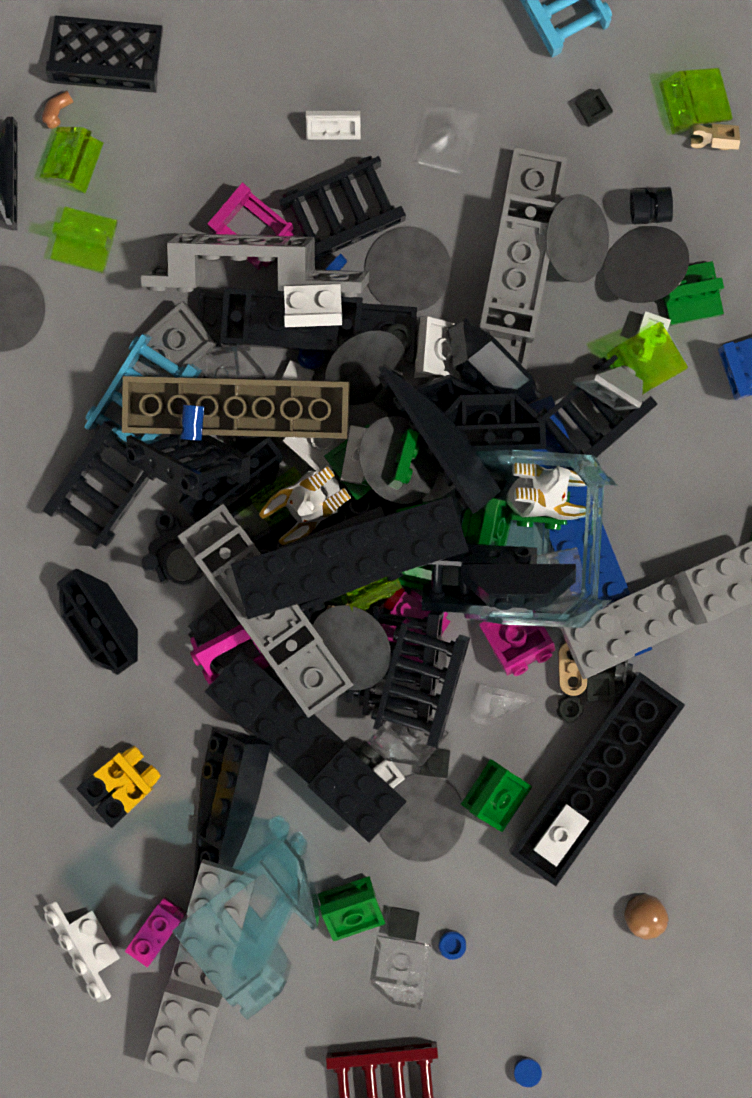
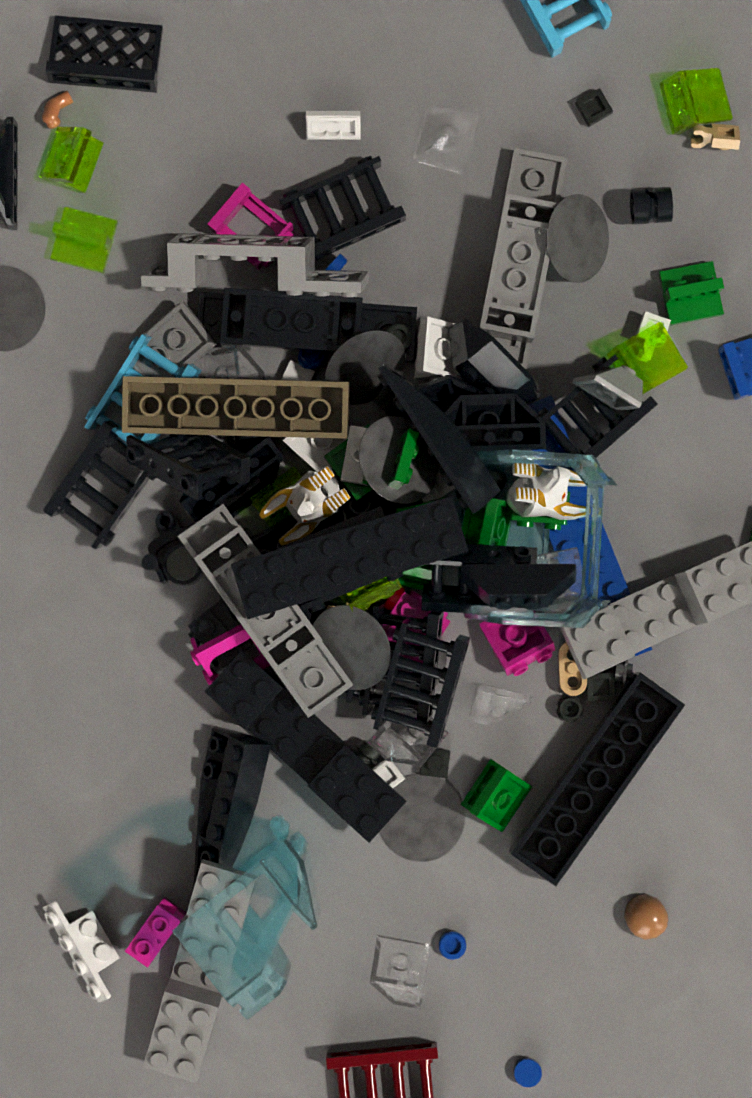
black wedge [57,568,138,675] -> none
yellow hips [76,746,162,829] -> none
blue piece [181,405,204,440] -> none
white bracket [284,284,342,327] -> none
green bracket [318,876,386,942] -> none
flat silver sticker [365,227,452,312] -> none
pearl dark grey tile [388,908,420,941] -> none
white plate [533,804,589,867] -> none
flat silver sticker [604,226,689,303] -> none

